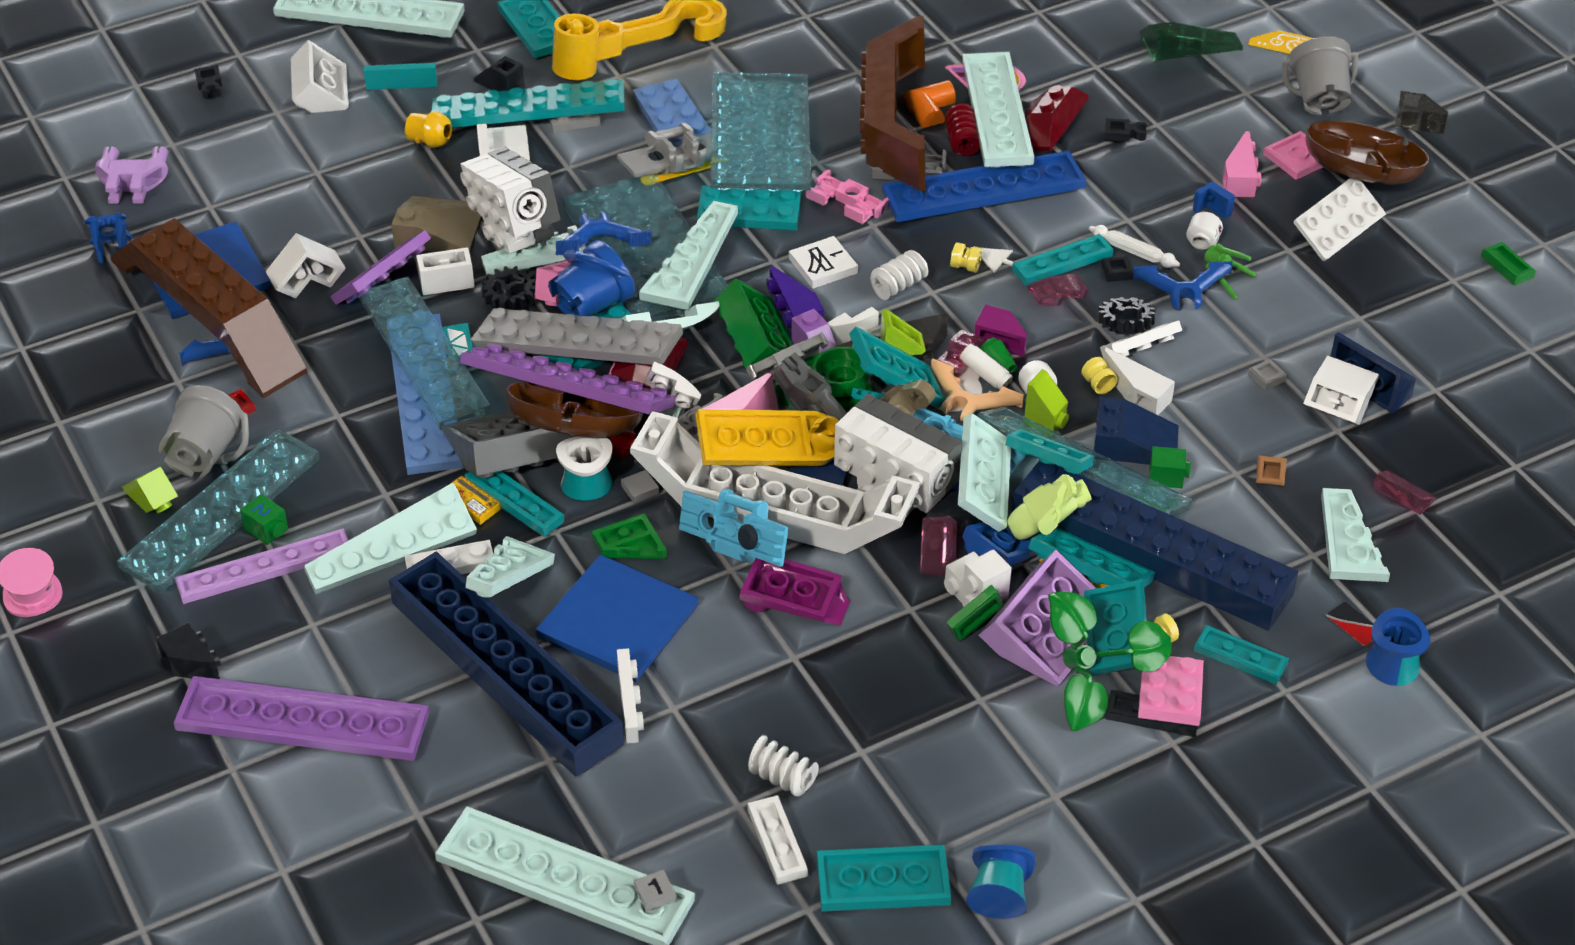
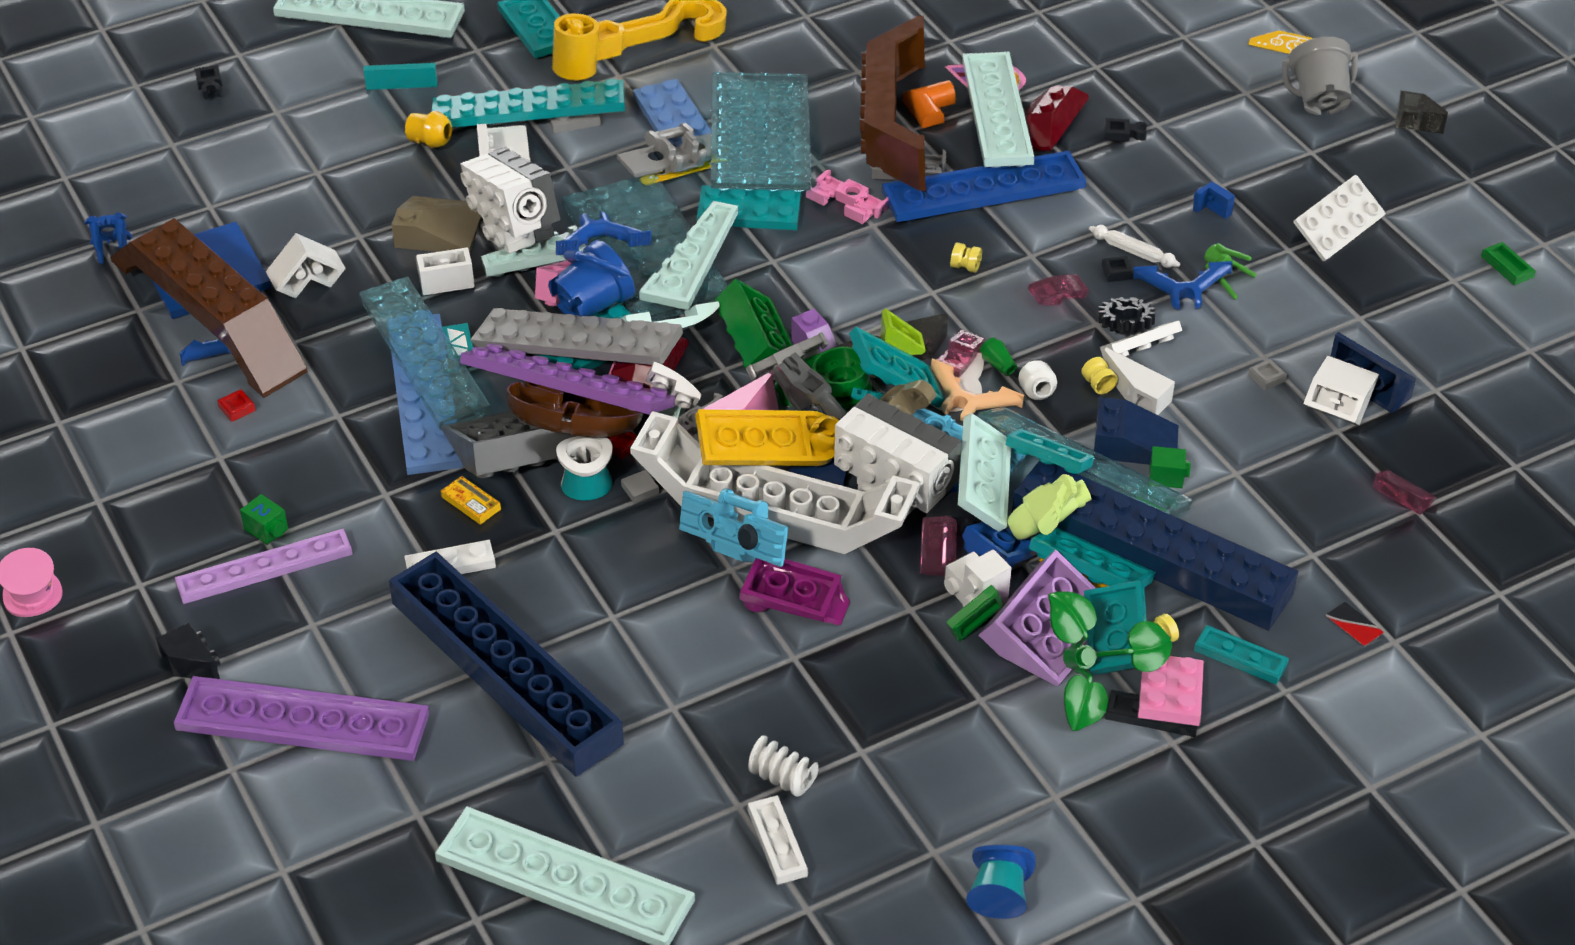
lavender connector [95,146,169,204] -> none
clear light blue plate [117,429,320,594] -> none
slope [122,467,178,514] -> none
light grey piece [158,385,249,477] -> none
white slope [291,40,349,113] -> none
light aqua wing [304,483,477,594] -> none
medium lavender plate [330,230,431,305] -> none
teal plate [465,471,564,537] -> none
light aqua wing [466,536,555,597] -> none
black slope [473,56,525,92] -> none
black gear [481,266,536,310] -> none
blue tile [536,555,699,682] -> none
green wing [592,513,667,559] -> none
white plate [617,648,644,744] -> none
light grey tile [634,870,676,911] -> none
dark purple slope [766,266,824,331] -> none
white tile [789,236,858,289] -> none
teal plate [817,845,951,912] -> none
white slope [827,307,879,345] -> none
white piece [871,250,928,300] -> none
dark red piece [945,103,980,156] -> none
white piece [960,344,1013,390] -> none
white piece [970,247,1046,280] -> none
magenta slope [973,304,1027,357] -> none
teal plate [1012,234,1113,286] -> none
lime slope [1024,369,1069,437] -> none
clear green wedge [1140,22,1243,61] -> none
white head [1186,212,1223,250] -> none
bright pink slope [1222,131,1261,197] -> none
medium nougat slope [1256,455,1287,486] -> none
bright pink tile [1263,131,1324,180] -> none
reddish brown piece [1305,121,1429,185] -> none
light aqua wing [1321,488,1390,582] -> none
blue hat [1366,608,1430,686] -> none

